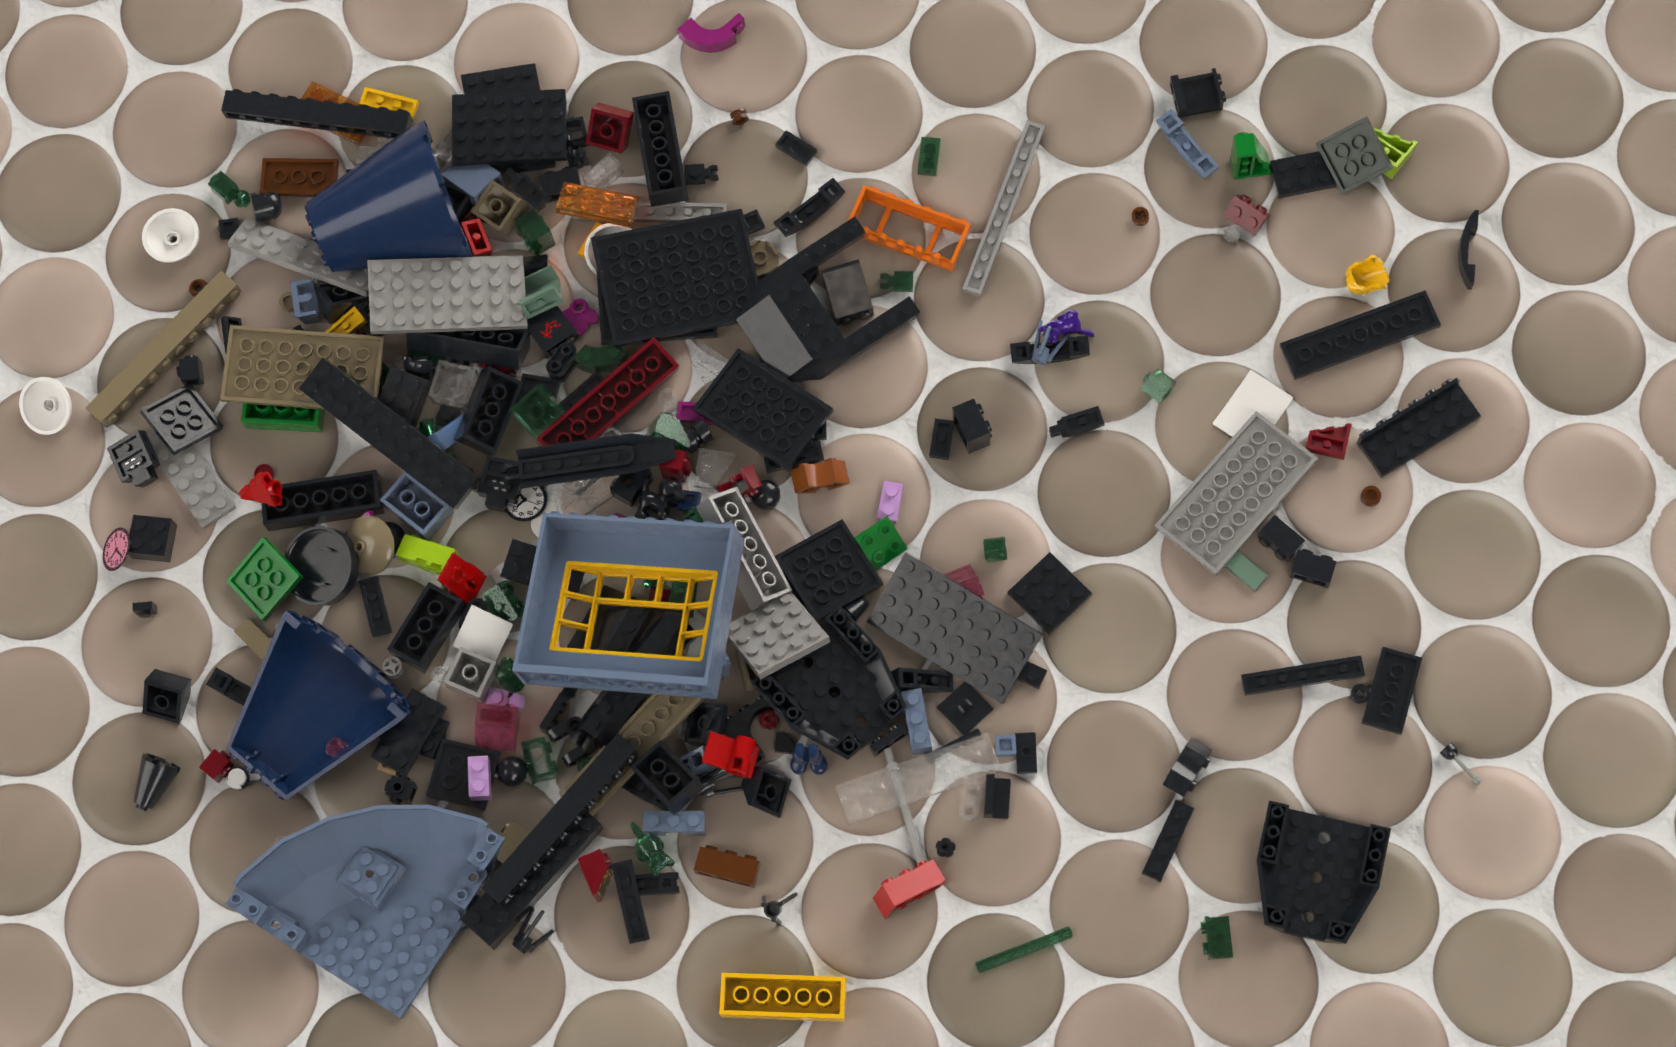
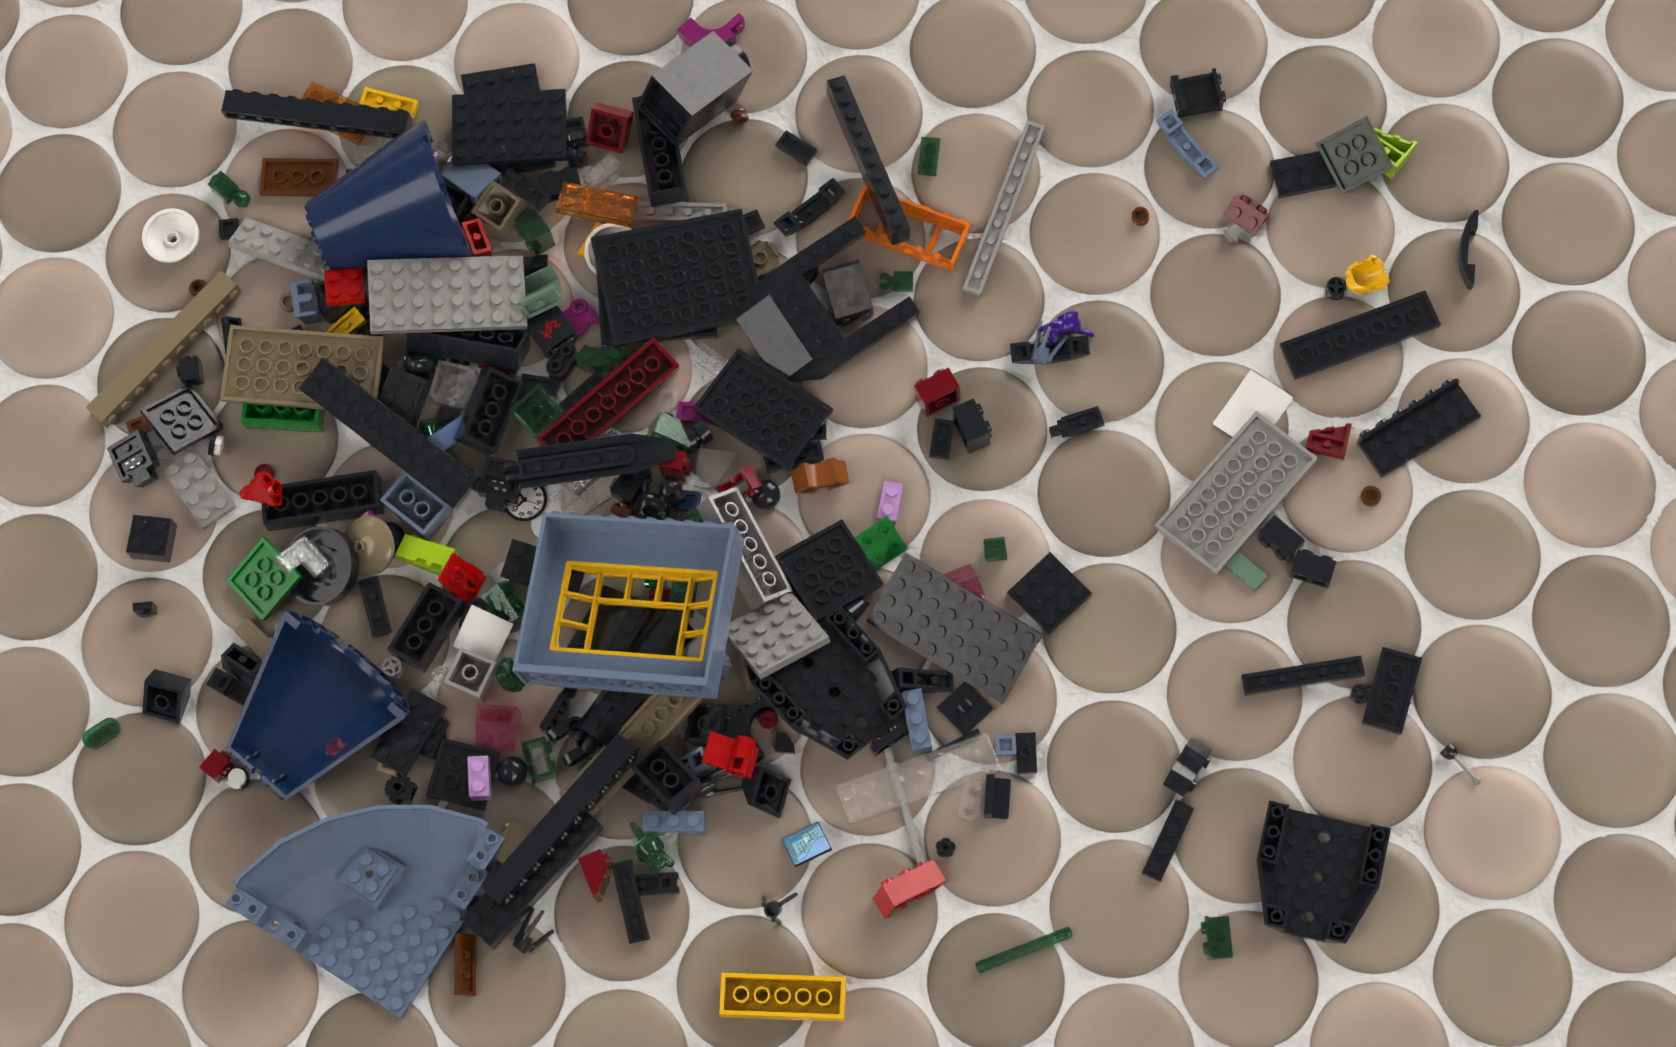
white dish [19,377,72,435] -> none
clear pink sticker [102,527,130,571] -> none
black cone [134,753,181,811] -> none
black helmet [250,192,282,222] -> none
lavender plate [485,687,525,712] -> none
black plate [685,163,719,185] -> none
reddish brown brick [694,845,761,888] -> none
dark blue piece [790,743,828,775] -> none
black plate [1017,662,1047,690] -> none
clear green brick [1141,369,1177,403] -> none
green wedge [1230,132,1272,180] -> none
none -> clear green plate [82,718,121,750]
none -> copper tile [126,416,150,434]
none -> piece [208,434,225,456]
none -> black brick [221,642,263,687]
none -> clear plate [274,536,331,578]
none -> red plate [324,267,366,307]
none -> reddish brown plate [454,933,476,997]
none -> reddish brown plate [610,501,635,518]
none -> container [636,31,753,147]
none -> piece [782,822,832,868]
none -> black brick [827,75,911,246]
none -> dark red brick [914,367,960,417]
none -> black wheel [1325,277,1346,301]

